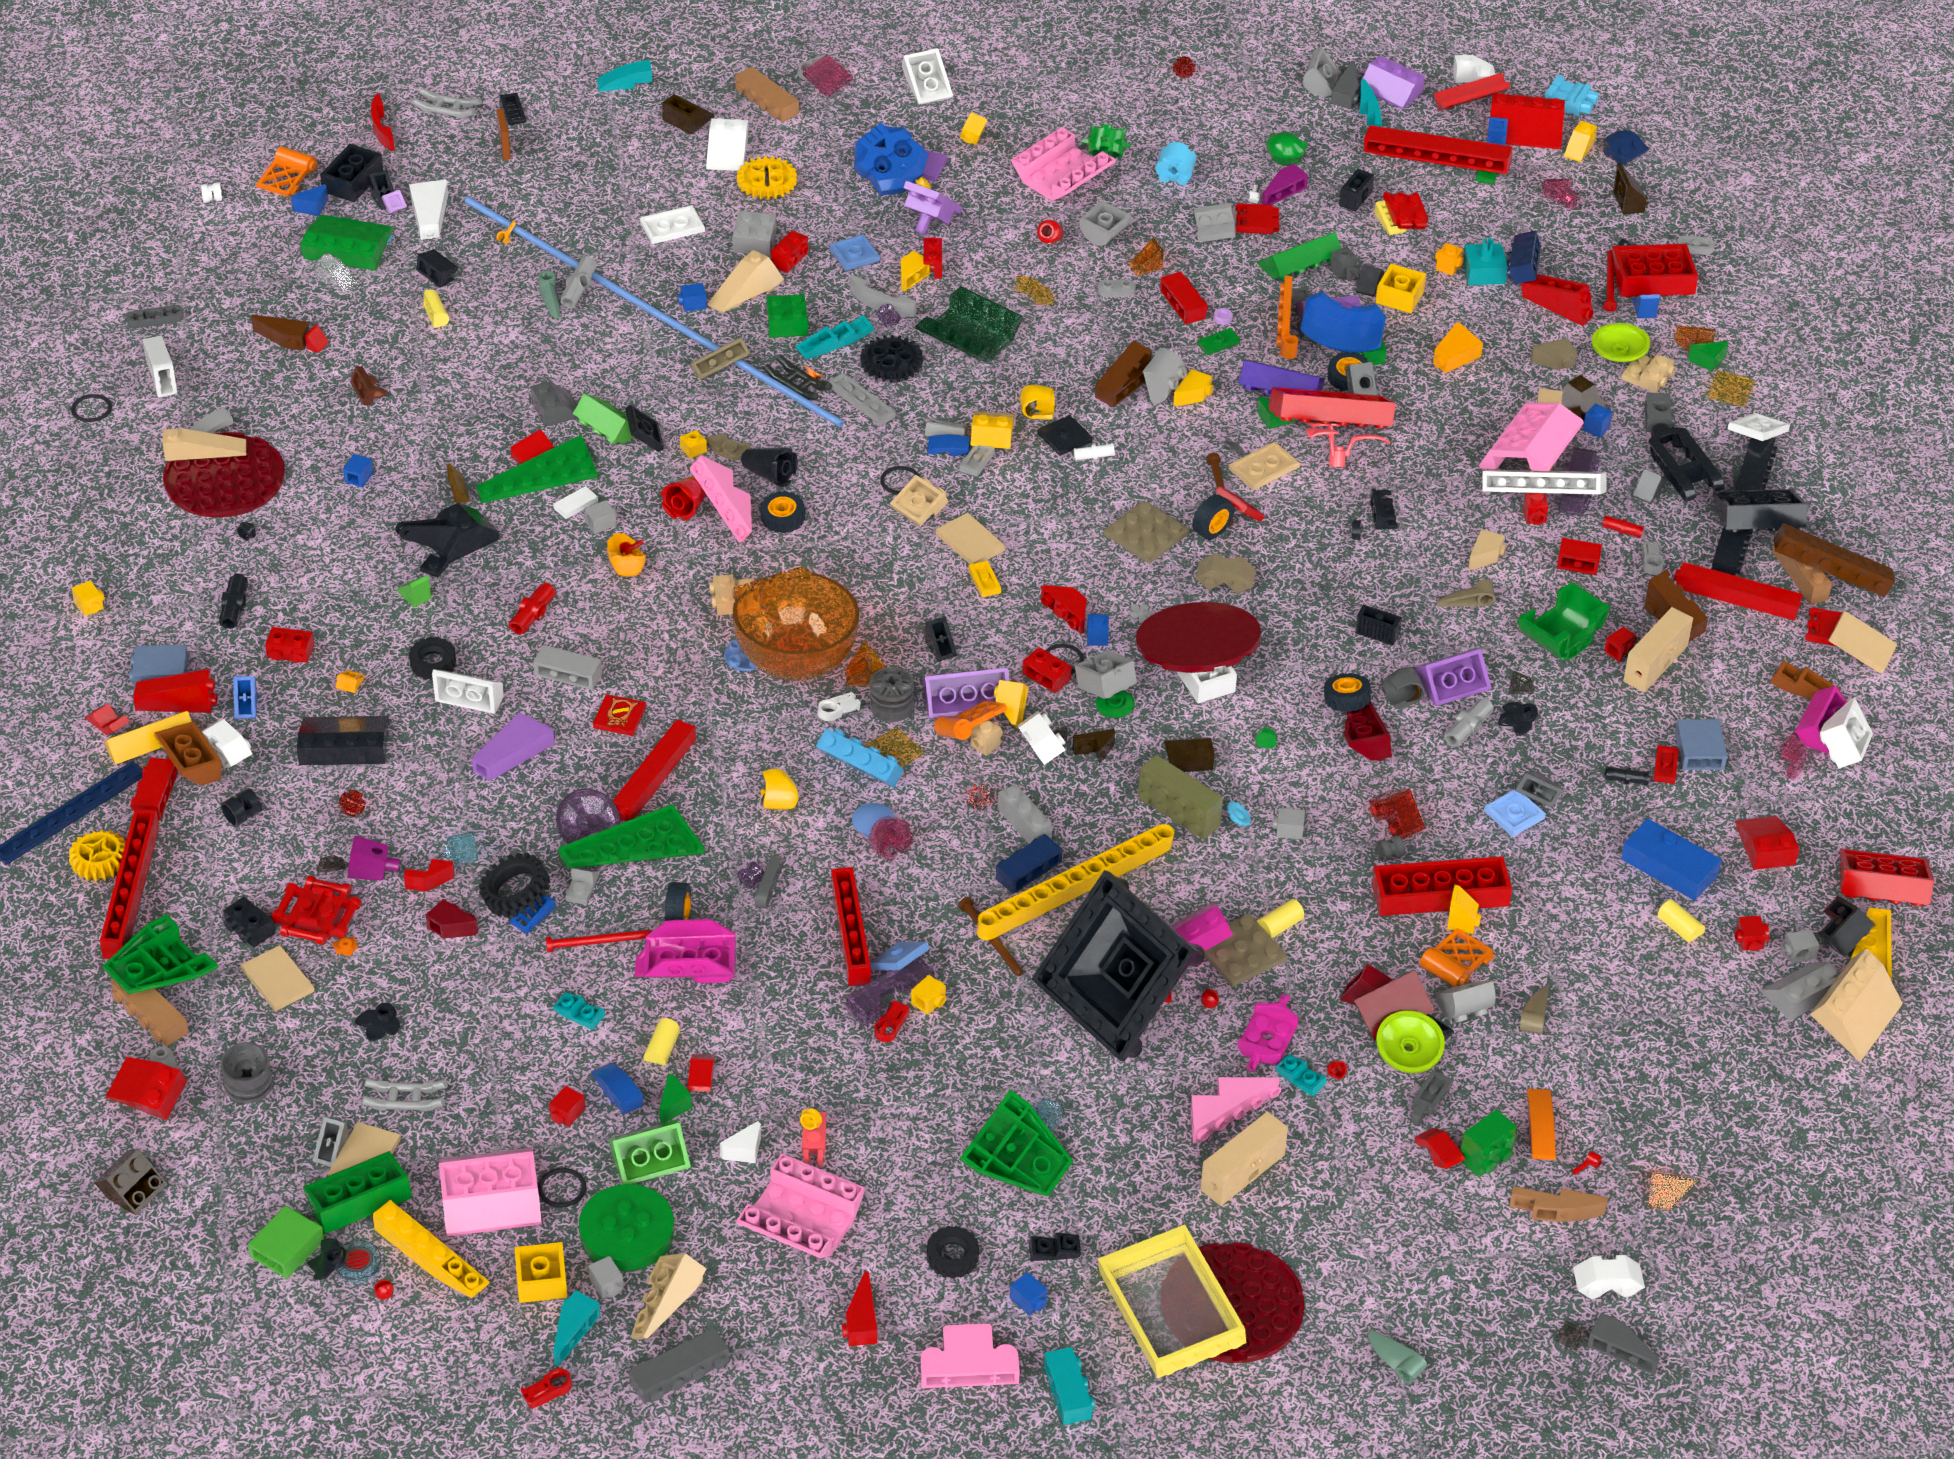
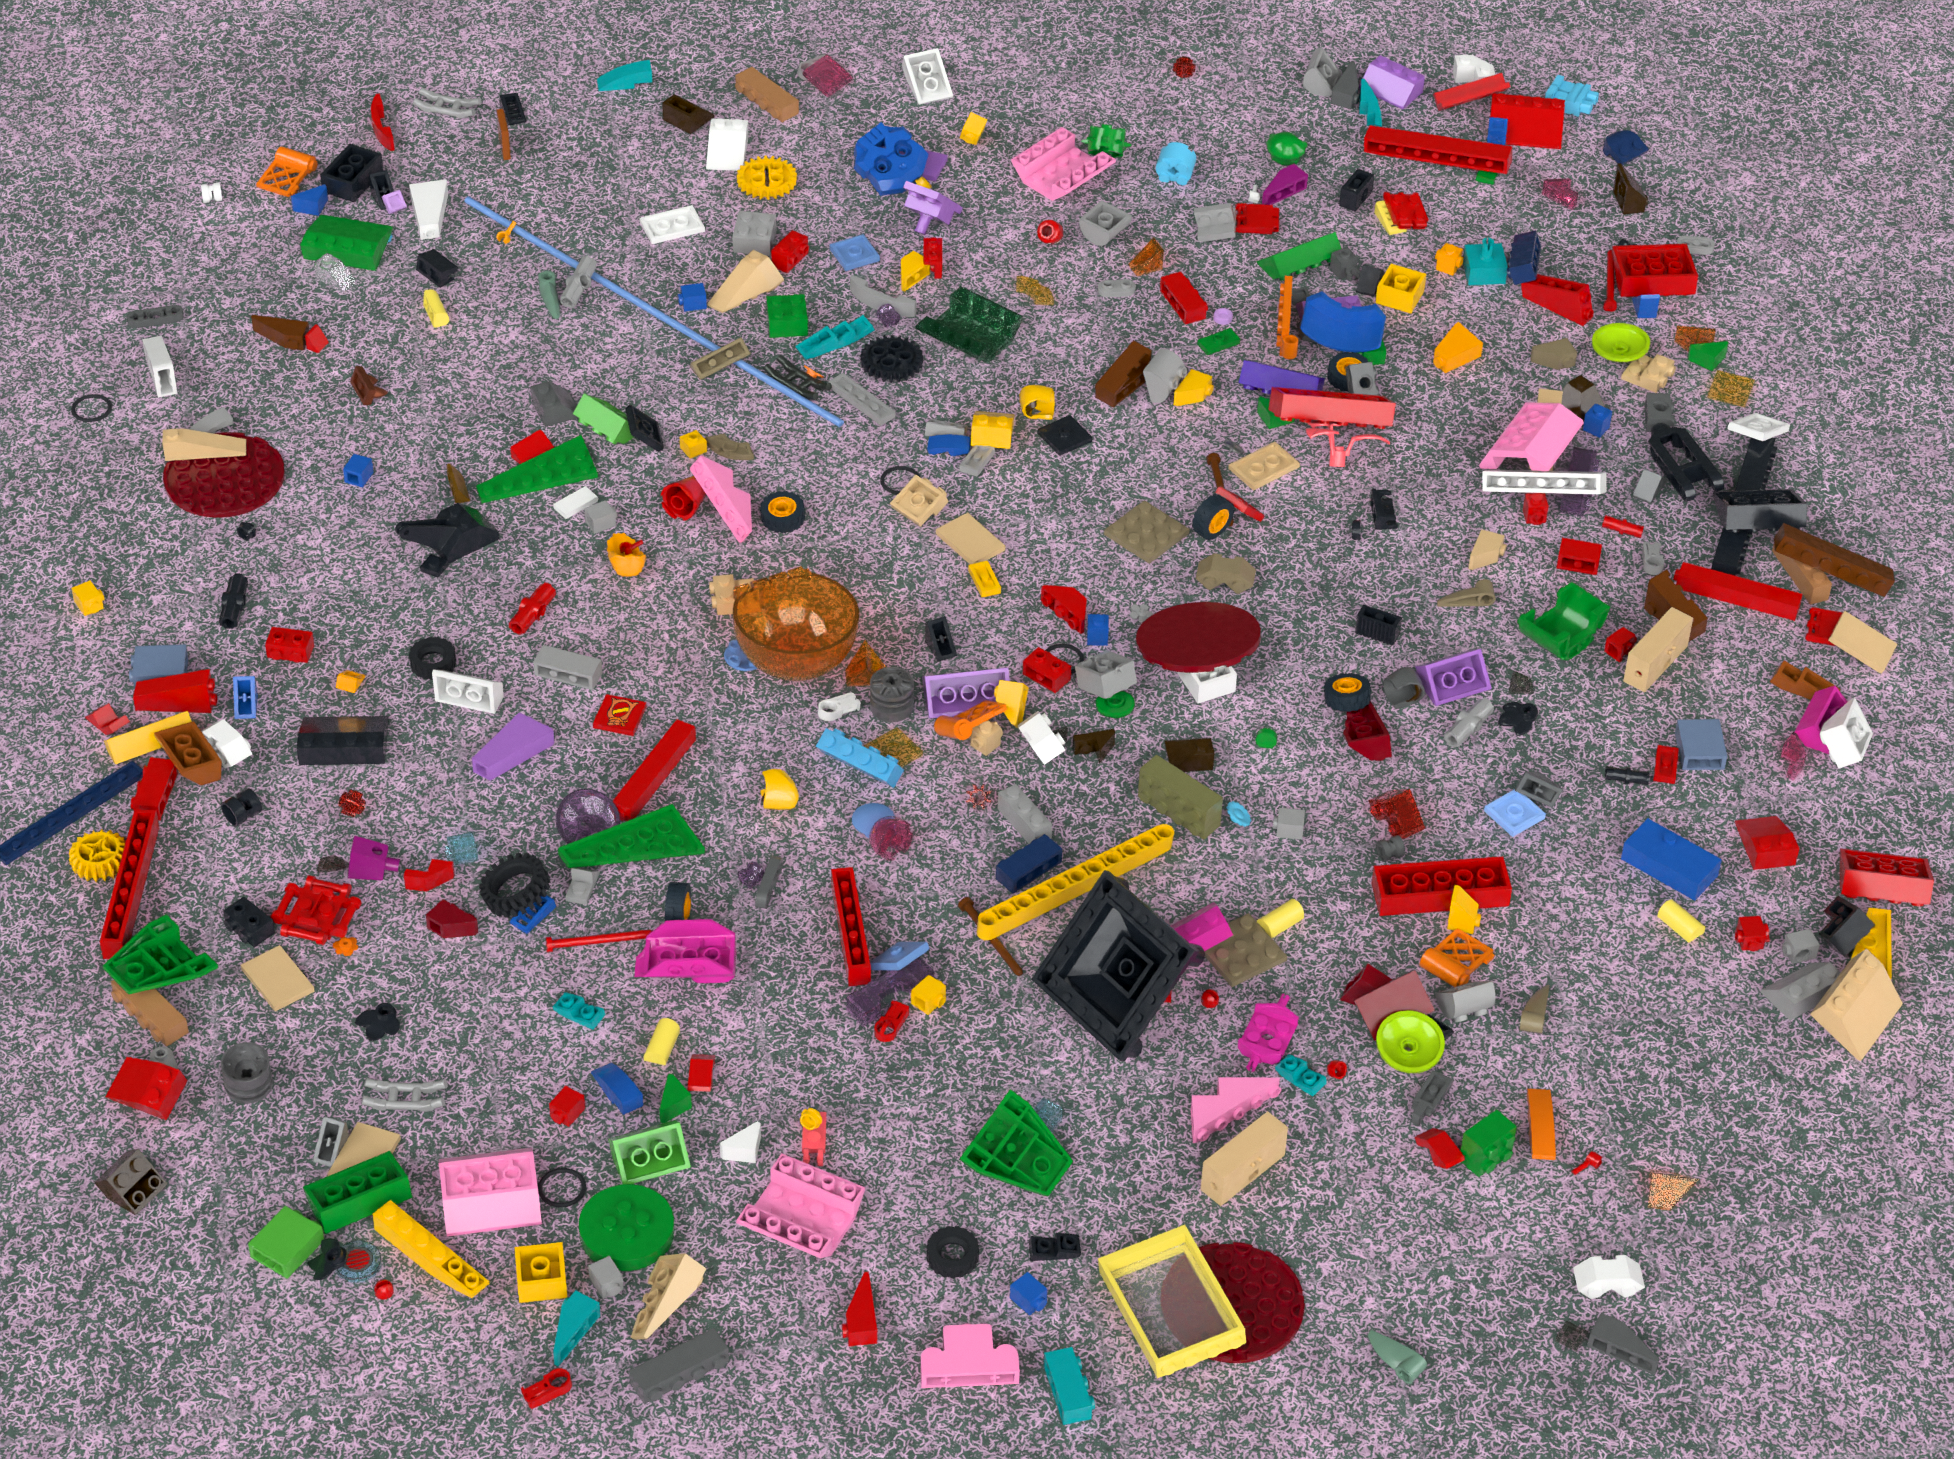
bright green slope [396,575,431,607] -> none
black cone [741,447,798,487] -> none
white pin [1073,443,1115,461] -> none
medium nougat slope [1509,1186,1608,1222] -> none
yellow slope [1564,121,1597,162] -> none

